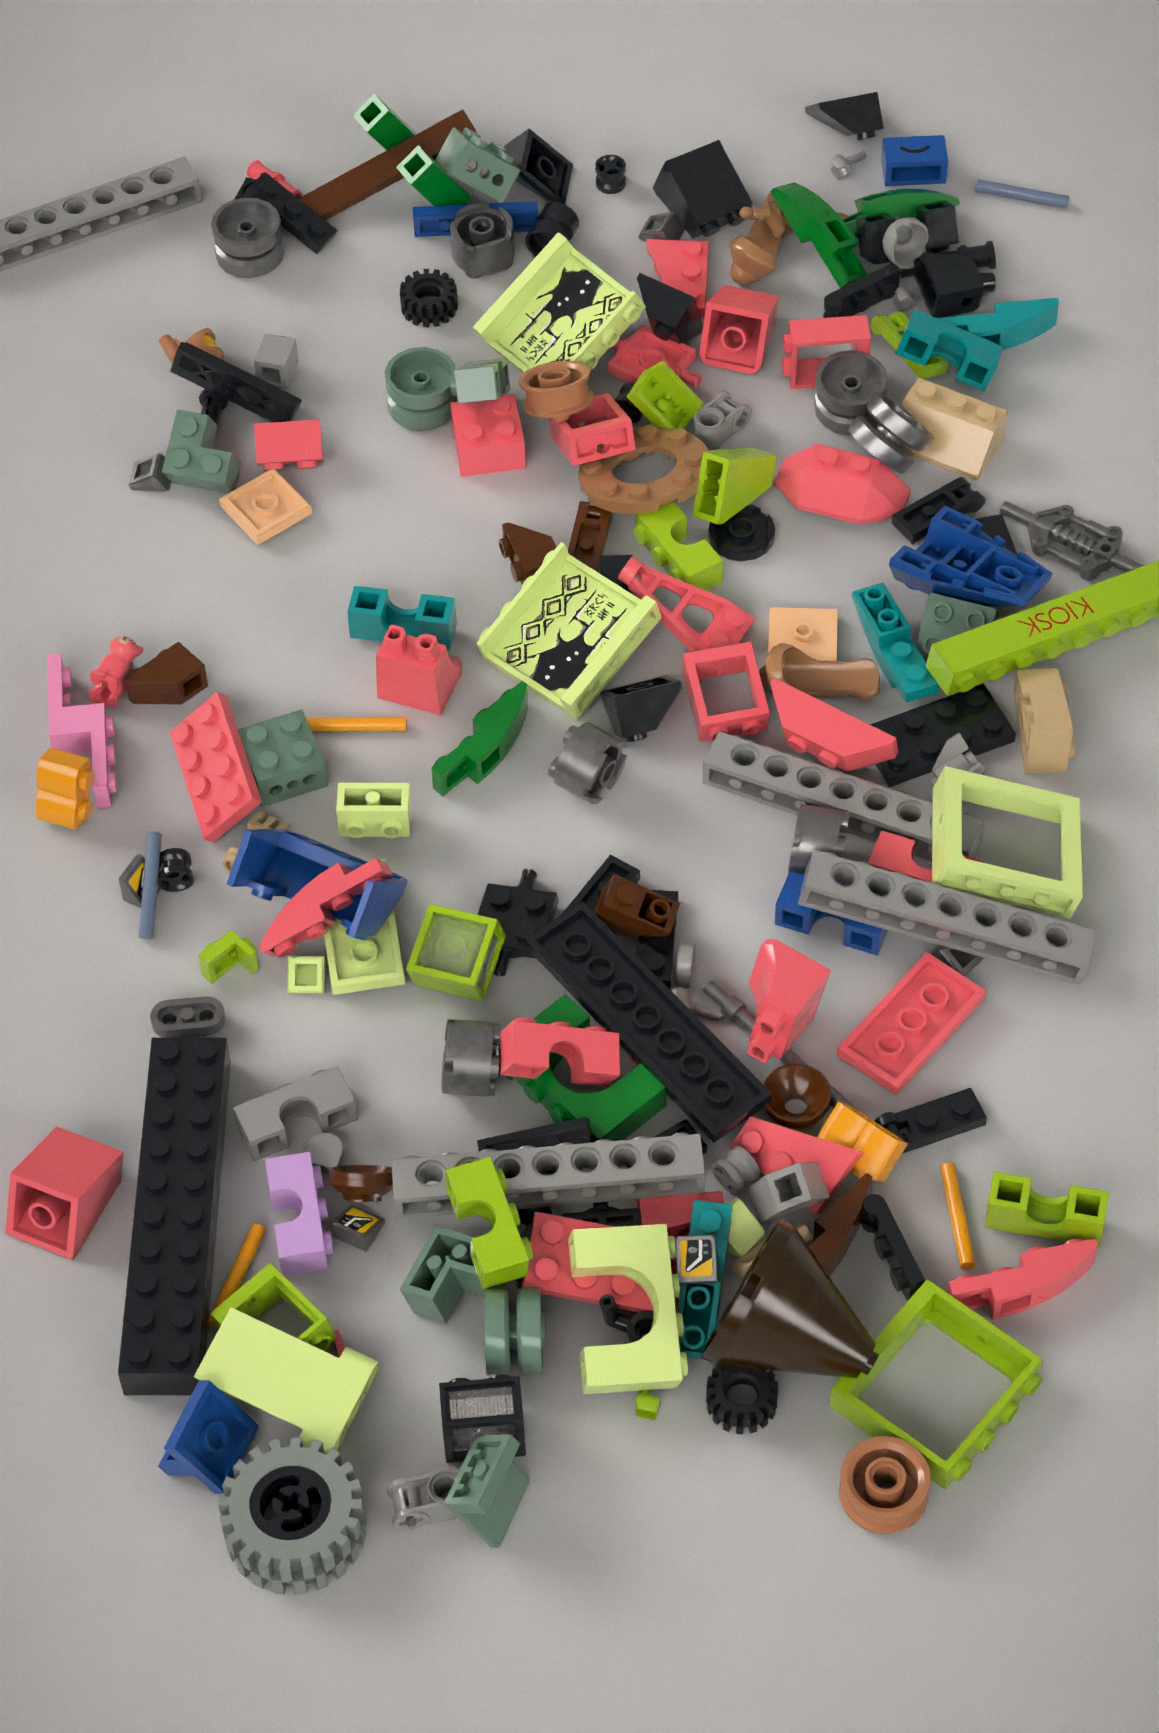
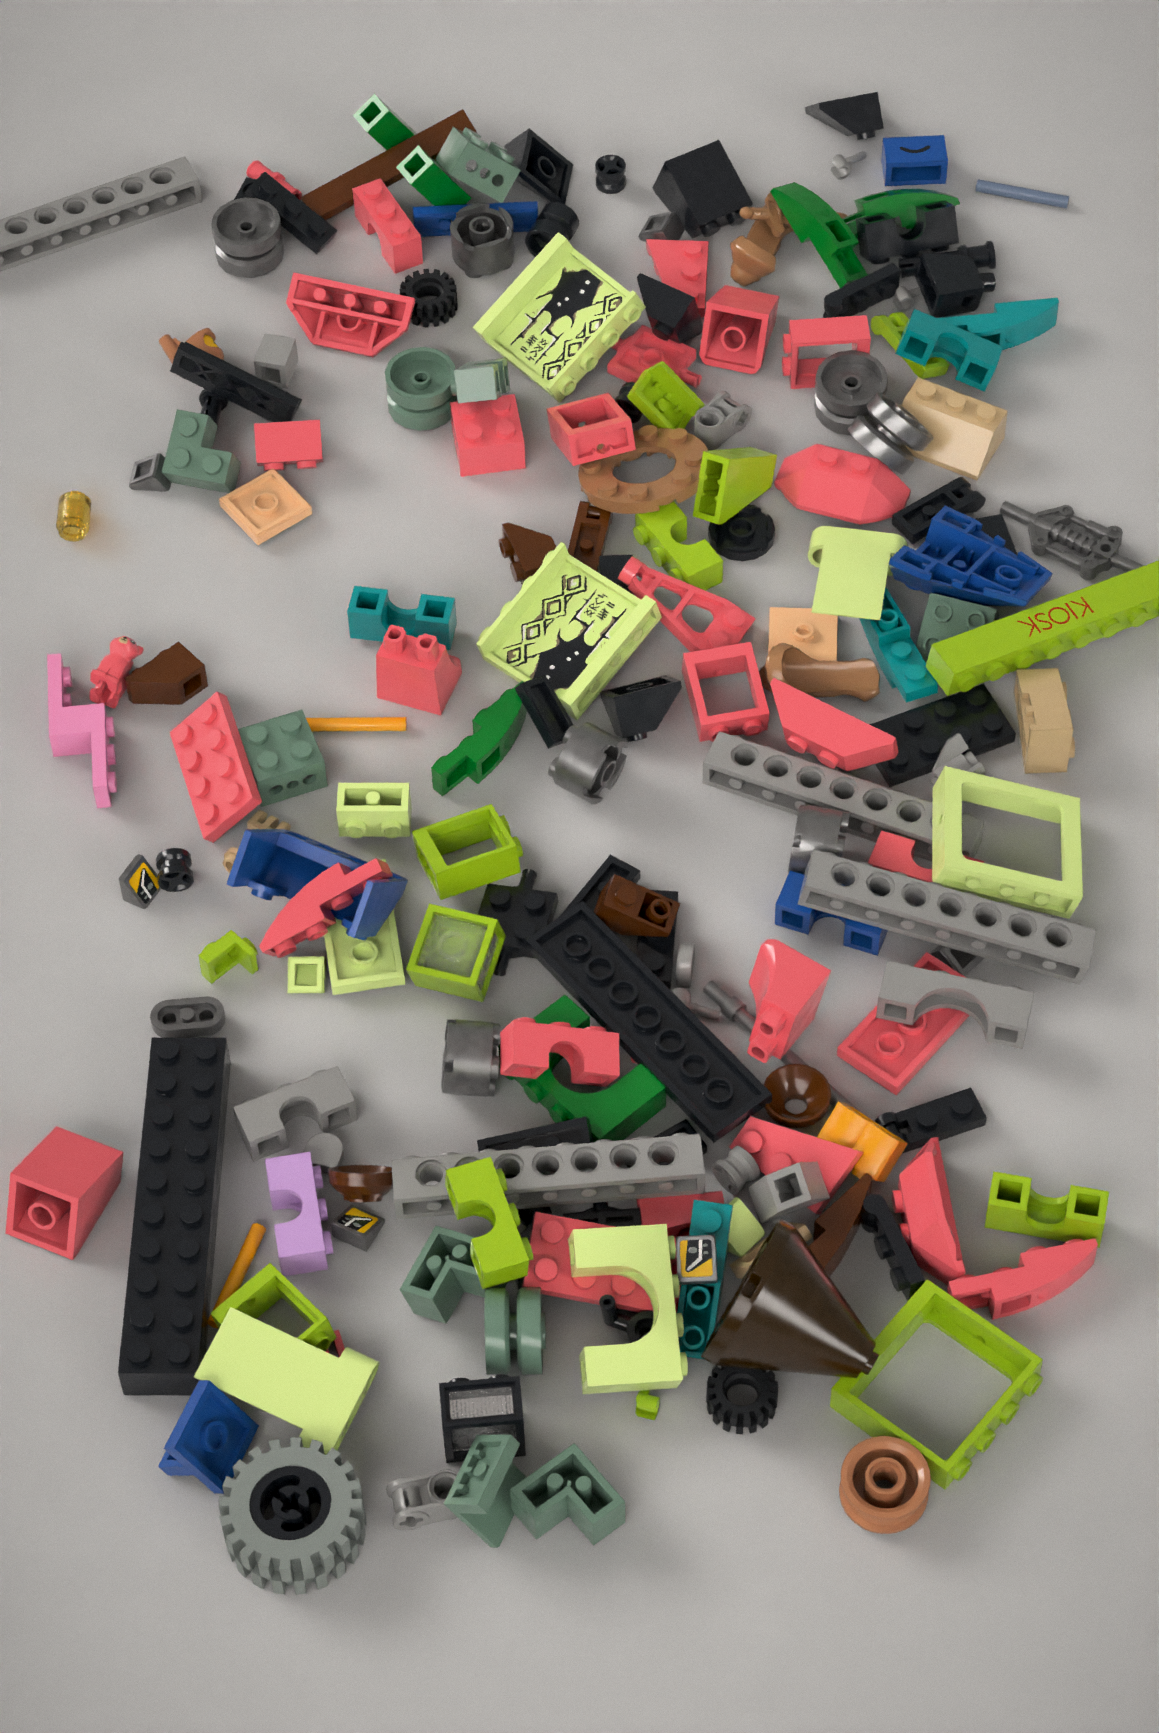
light orange brick [35,748,94,830] -> none
sand blue bar [139,832,162,940] -> none
nougat wheel [519,361,595,422] -> none
light grey hair [882,217,929,269] -> none
light orange bar [940,1162,976,1270] -> none
none -> clear yellow brick [56,491,92,542]
none -> coral wedge [286,272,416,357]
none -> coral arch [352,178,423,274]
none -> lime window [412,804,523,900]
none -> sand green brick [510,1443,625,1546]
none -> black tile [515,675,573,749]
none -> yellowish green piece [808,526,908,620]
none -> light grey arch [876,961,1034,1049]
none -> coral wedge [892,1137,965,1286]

